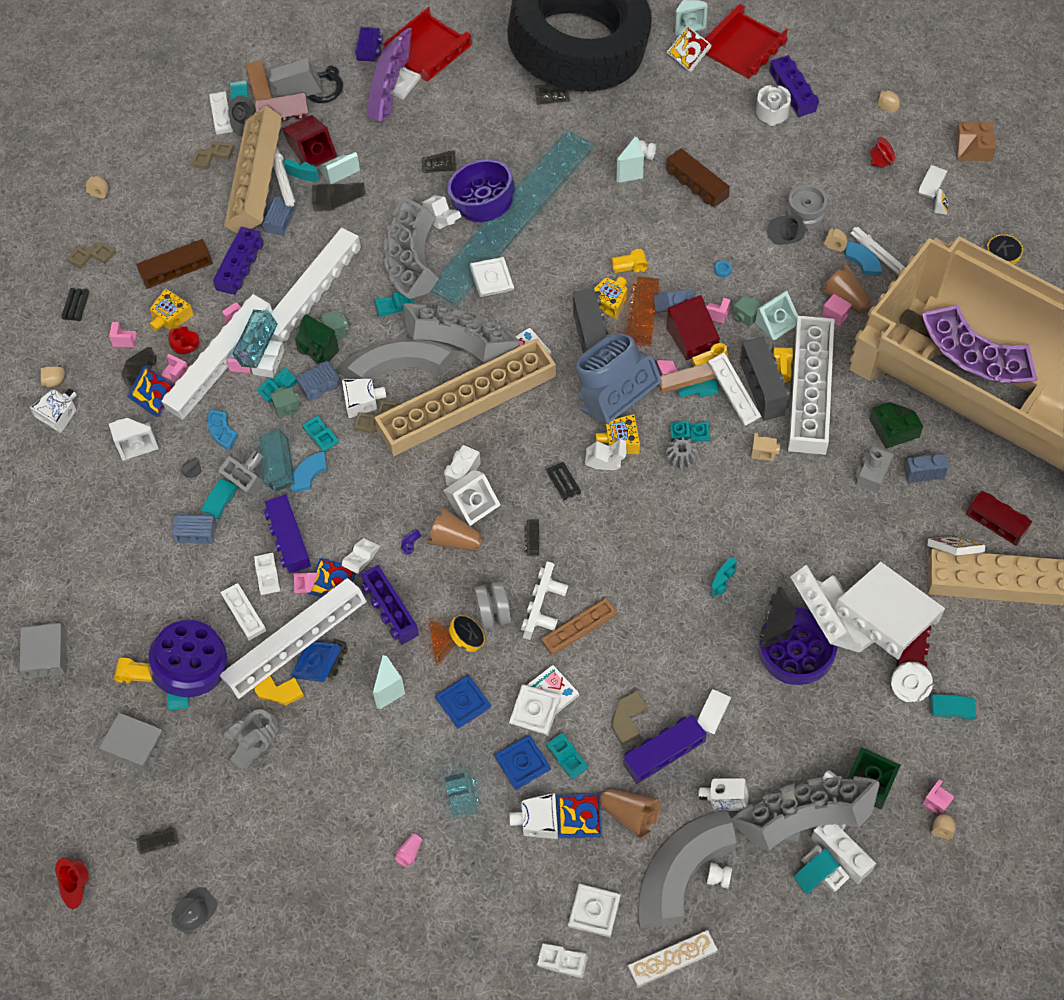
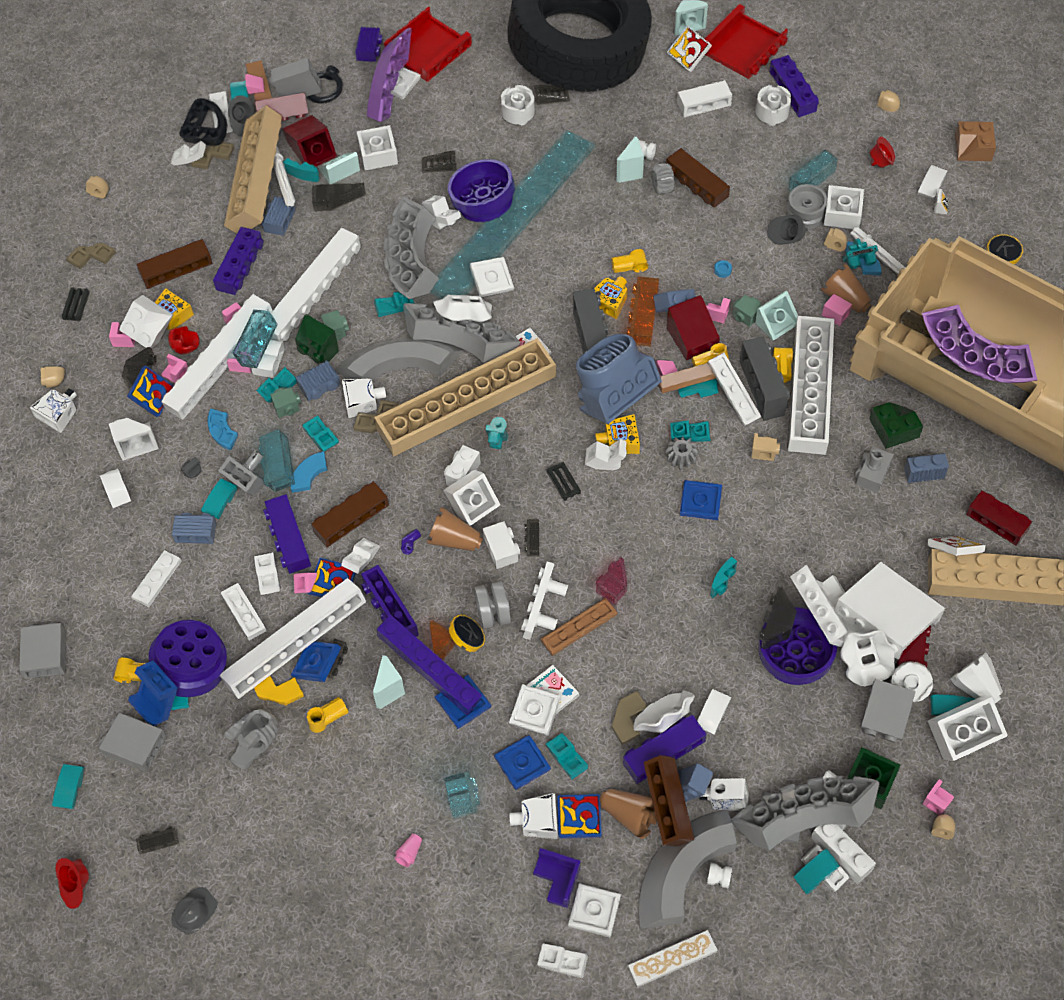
none -> teal slope [52,764,84,809]
none -> white brick [100,469,131,508]
none -> white slope [119,295,173,350]
none -> blue panel [128,661,177,726]
none -> white plate [131,550,181,607]
none -> white slope [171,141,206,165]
none -> black beam [179,98,227,146]
none -> bright pink slope [245,74,265,94]
none -> yellow piece [307,697,348,733]
none -> reddish brown brick [311,481,389,548]
none -> white brick [357,125,398,171]
none -> dark purple brick [377,615,482,716]
none -> white piece [433,295,492,322]
none -> white brick [482,521,520,569]
none -> teal hips [485,417,508,449]
none -> white brick [501,85,535,125]
none -> dark purple panel [533,848,581,908]
none -> clear pink slope [595,557,627,606]
none -> white piece [633,690,695,733]
none -> reddish brown brick [643,755,695,846]
none -> light grey gear [652,163,675,194]
none -> white brick [677,80,732,117]
none -> sand blue brick [678,764,713,802]
none -> blue tile [680,480,722,520]
none -> clear light blue brick [788,150,838,192]
none -> white slope [823,185,864,229]
none -> white piece [840,630,895,686]
none -> teal hips [842,238,878,270]
none -> light grey brick [860,679,916,743]
none -> white brick [928,696,1008,761]
none -> white cone [950,652,1003,703]

